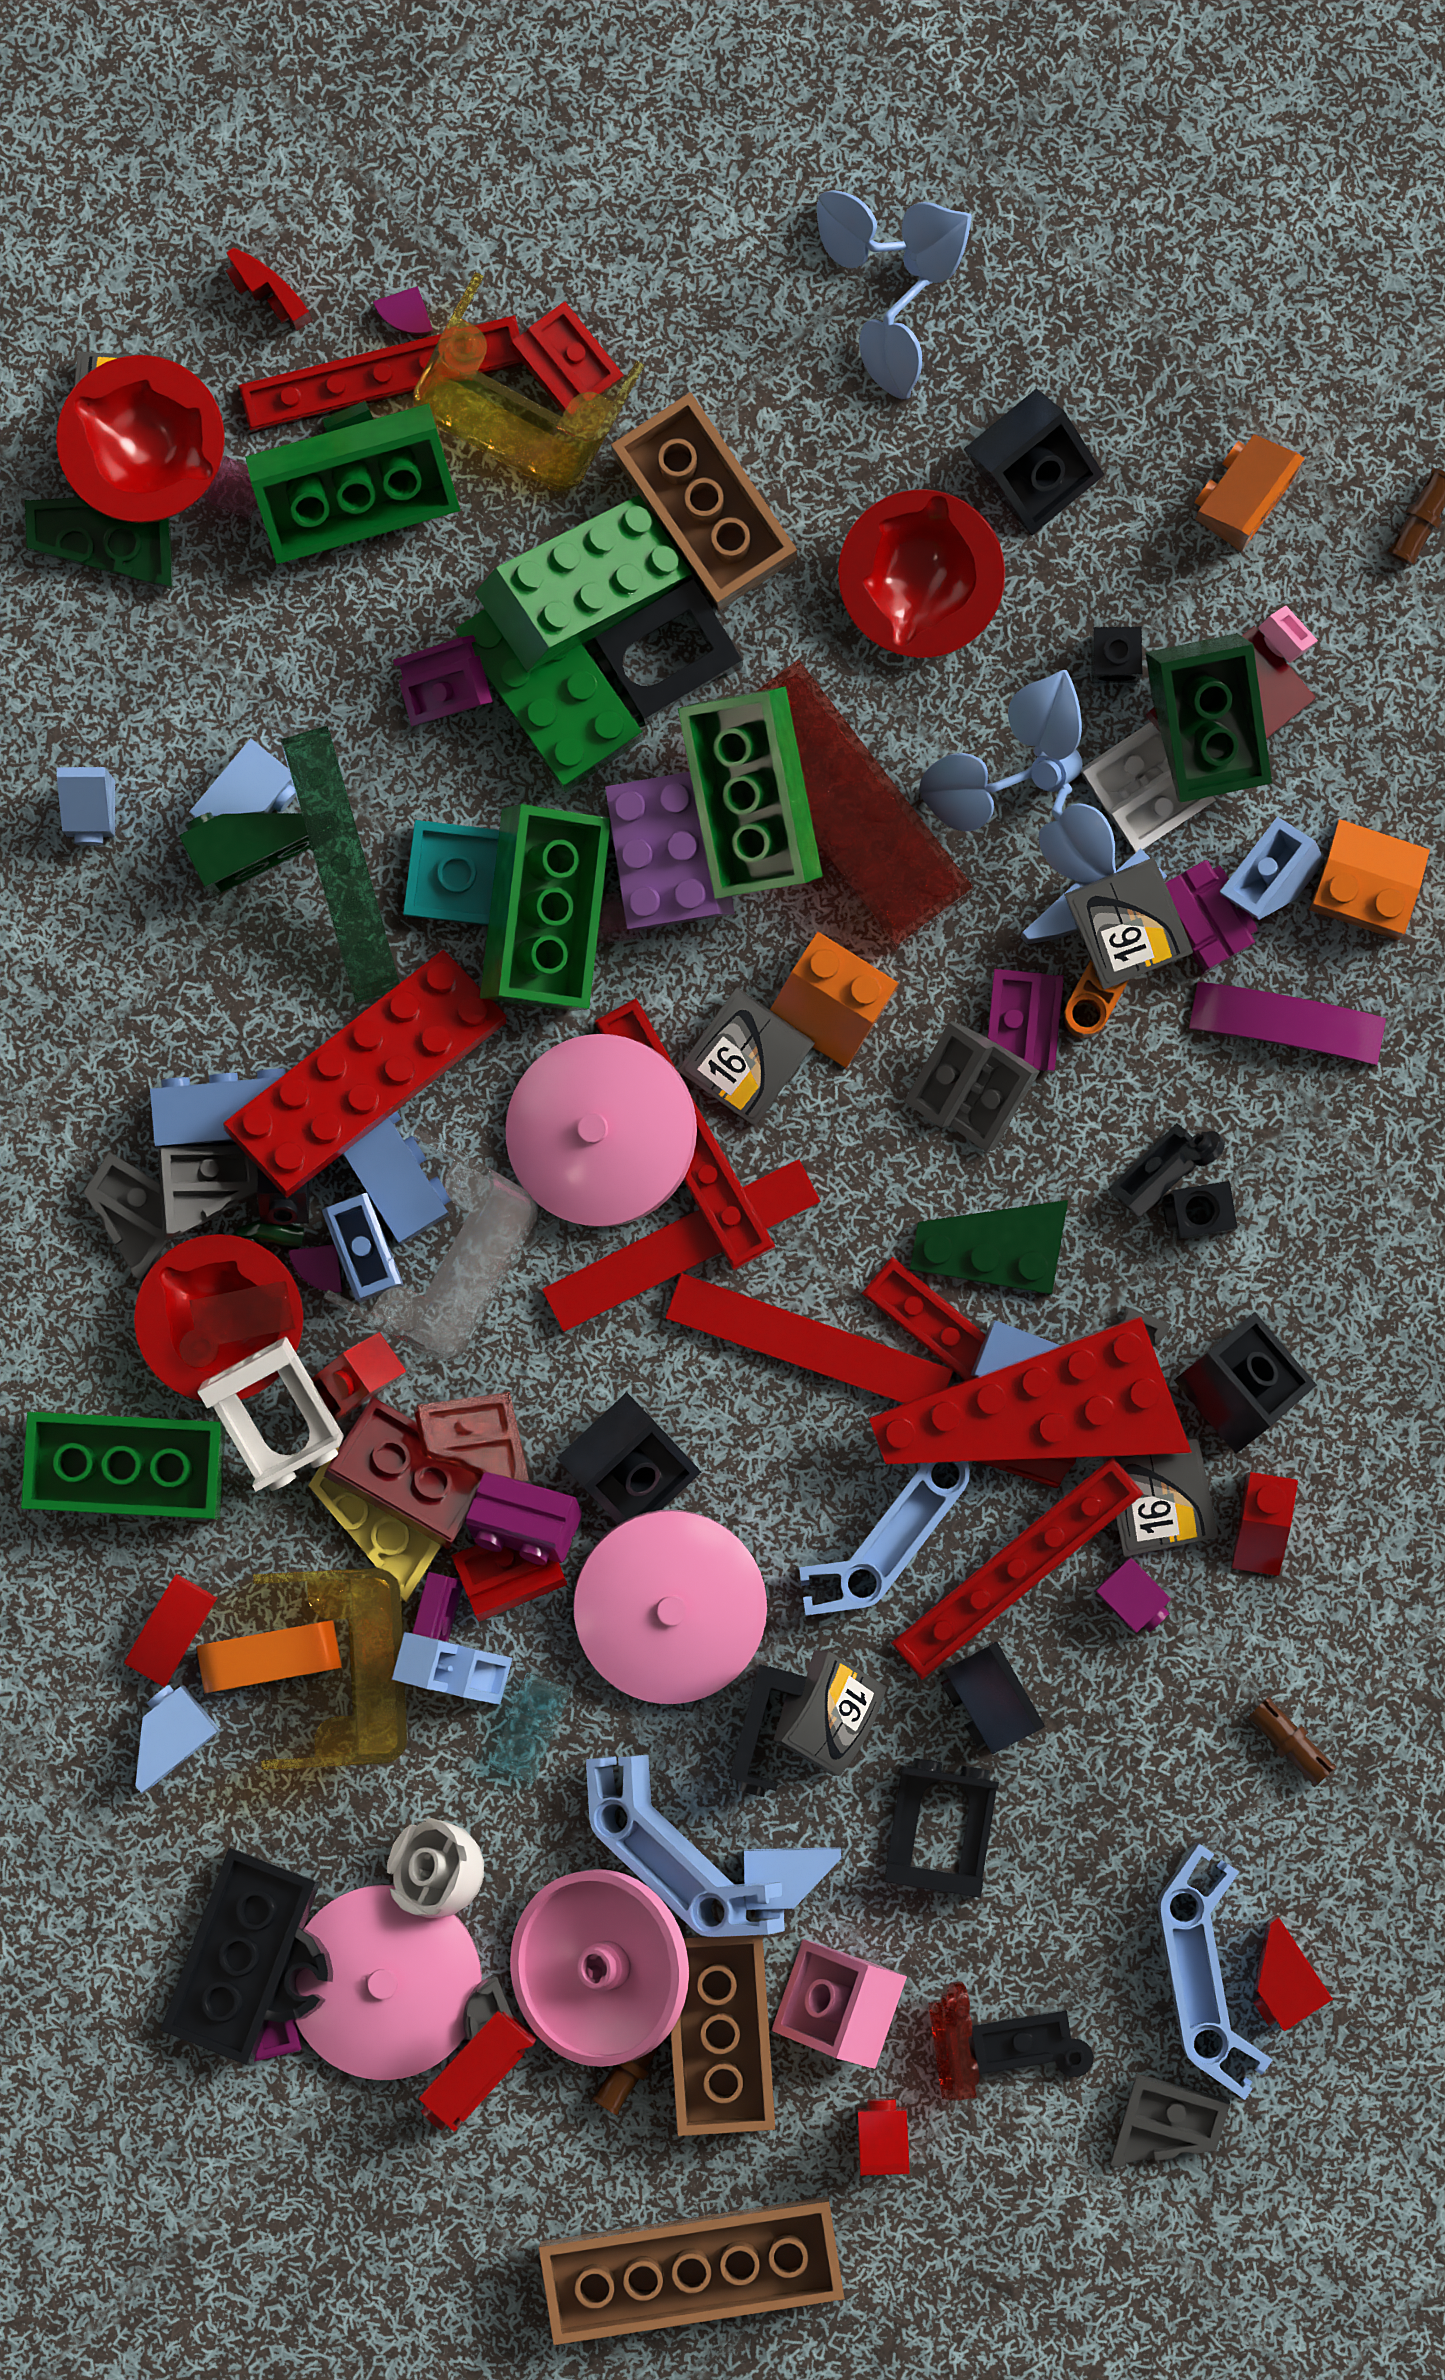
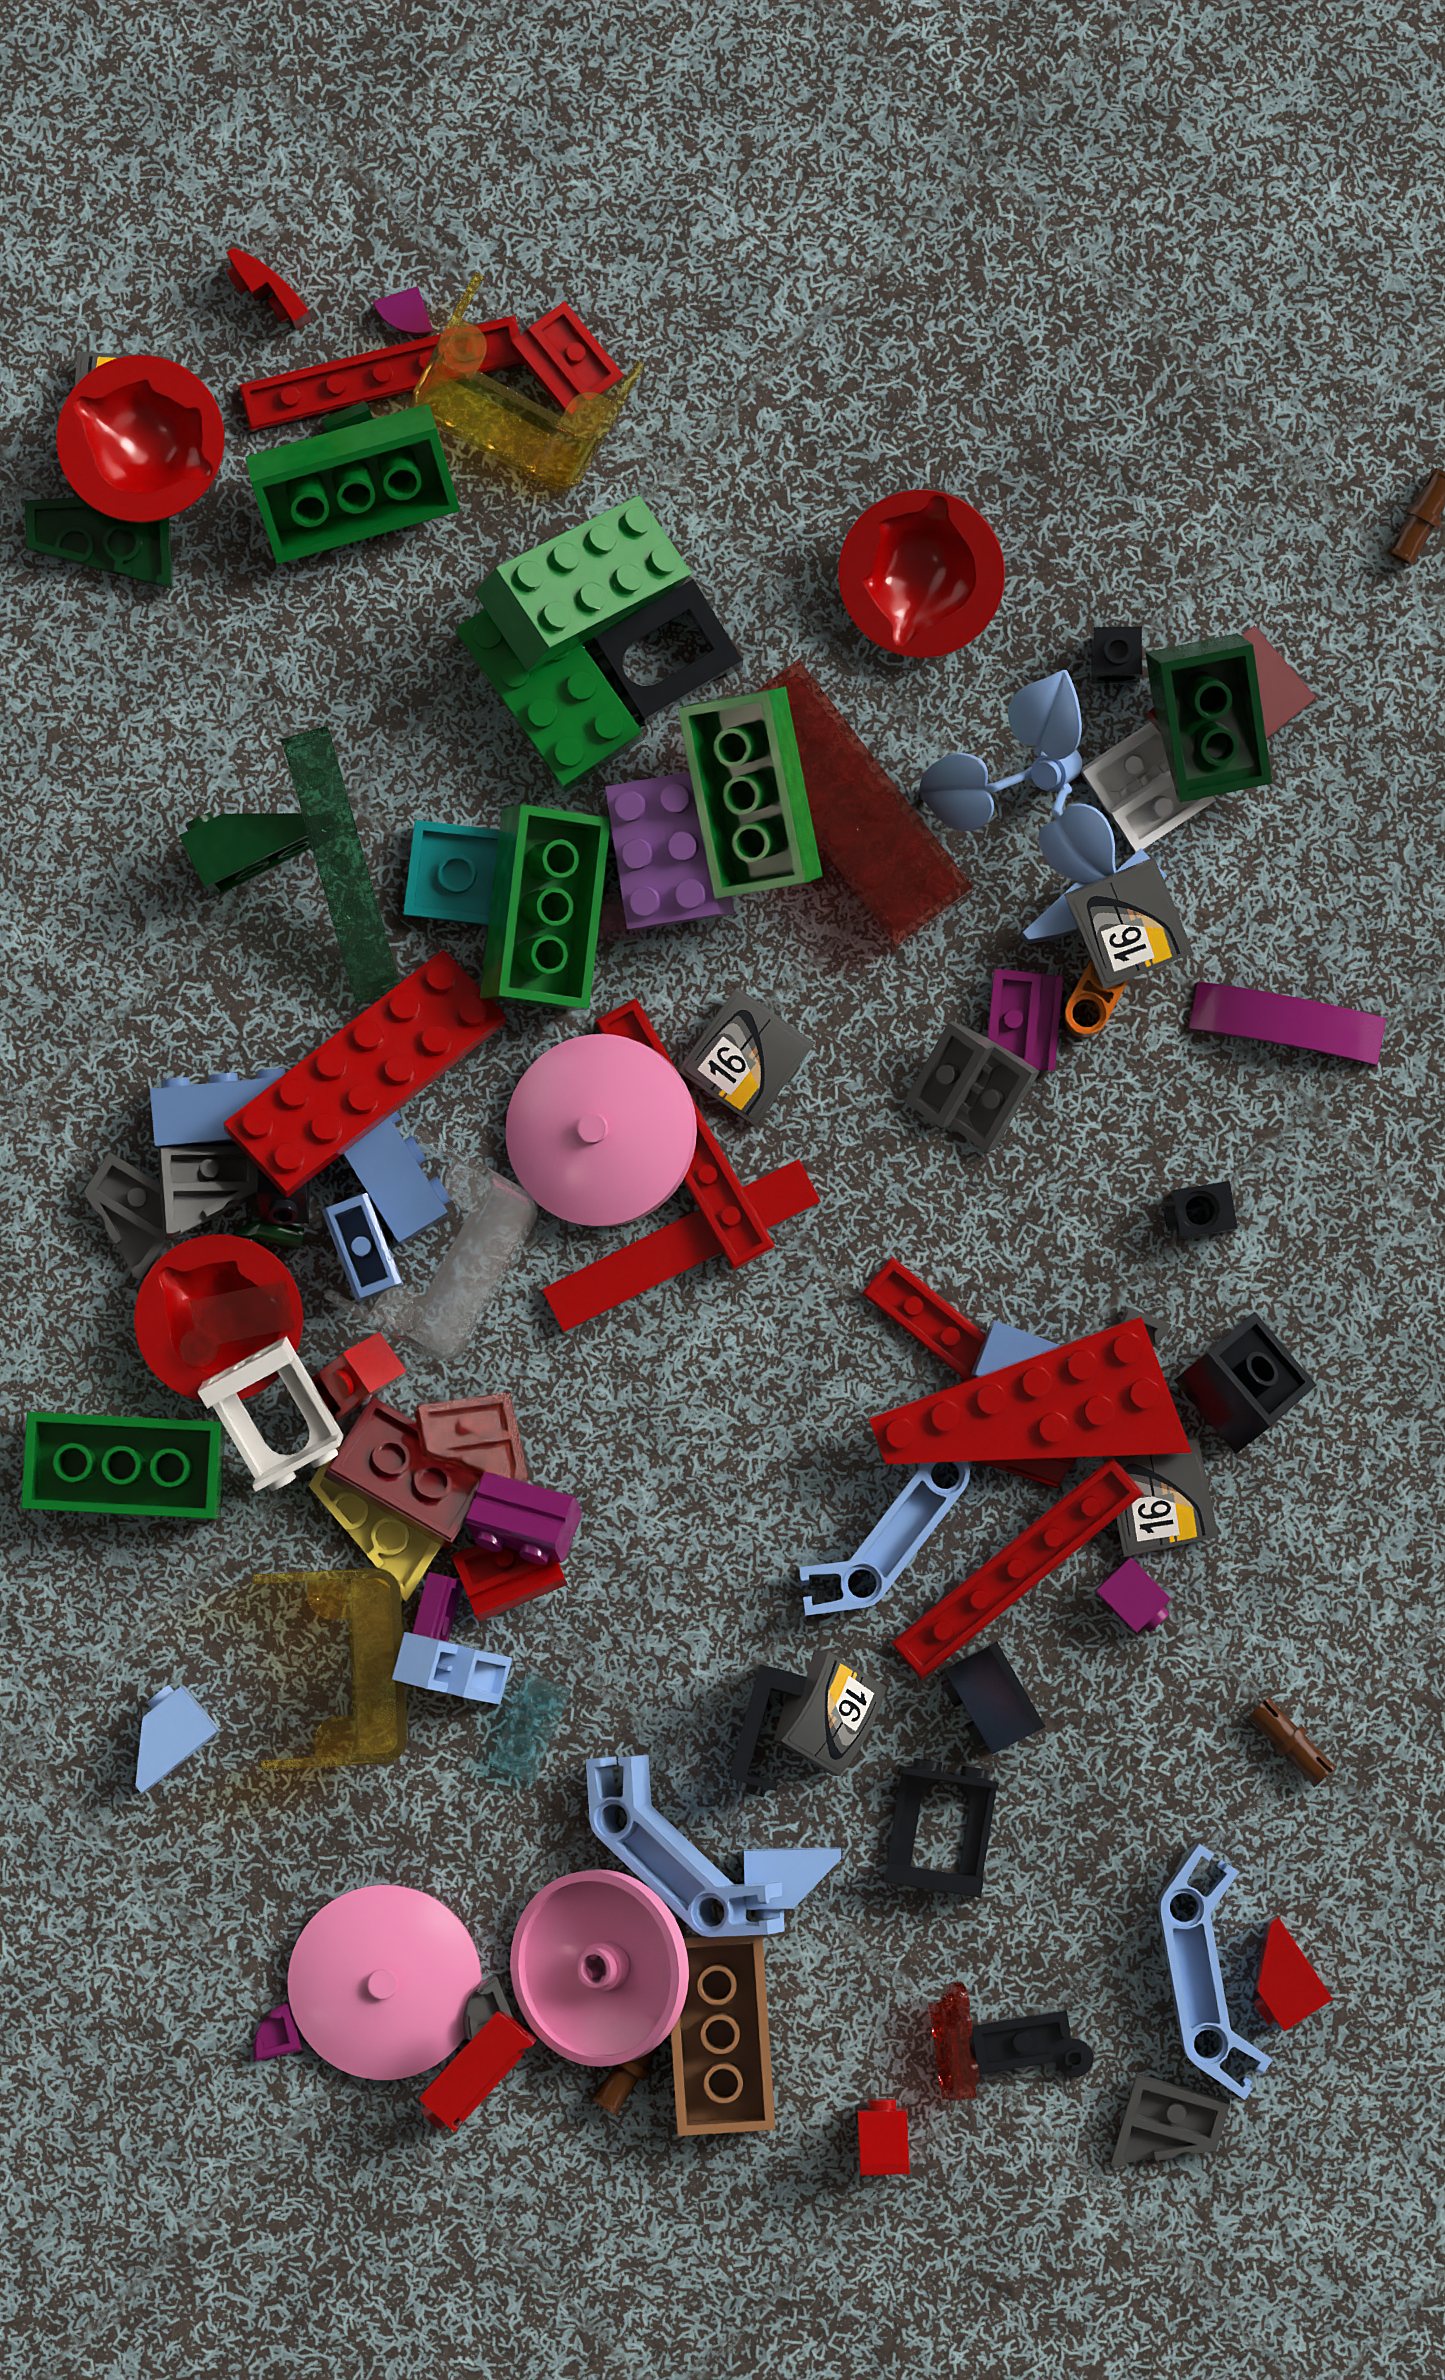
light blue slope [57,767,115,846] -> none
red slope [124,1573,218,1688] -> none
black plate [160,1848,333,2065] -> none
light blue slope [189,738,299,818] -> none
orange beam [196,1620,342,1694] -> none
clear pink plate [205,456,257,521] -> none
magenta tile [288,1244,343,1293] -> none
white cylinder [387,1818,484,1918] -> none
magenta plate [393,635,492,727] -> none
medium nougat brick [539,2196,844,2345] -> none
black slope [557,1392,701,1524] -> none
bright pink dish [573,1510,767,1704] -> none
medium nougat brick [611,392,797,612] -> none
red tile [665,1273,953,1404] -> none
orange slope [770,931,899,1069] -> none
bright pink slope [771,1939,907,2069] -> none
light blue plant [817,190,972,399] -> none
dark green wing [910,1200,1068,1295] -> none
black slope [964,388,1104,535] -> none
black hinge [1108,1123,1225,1218] -> none
magenta brick [1166,860,1258,975] -> none
orange slope [1194,434,1305,552] -> none
light blue slope [1220,816,1325,920] -> none
red slope [1231,1472,1298,1576] -> none
bright pink plate [1258,606,1318,663] -> none
orange slope [1308,819,1430,940] -> none

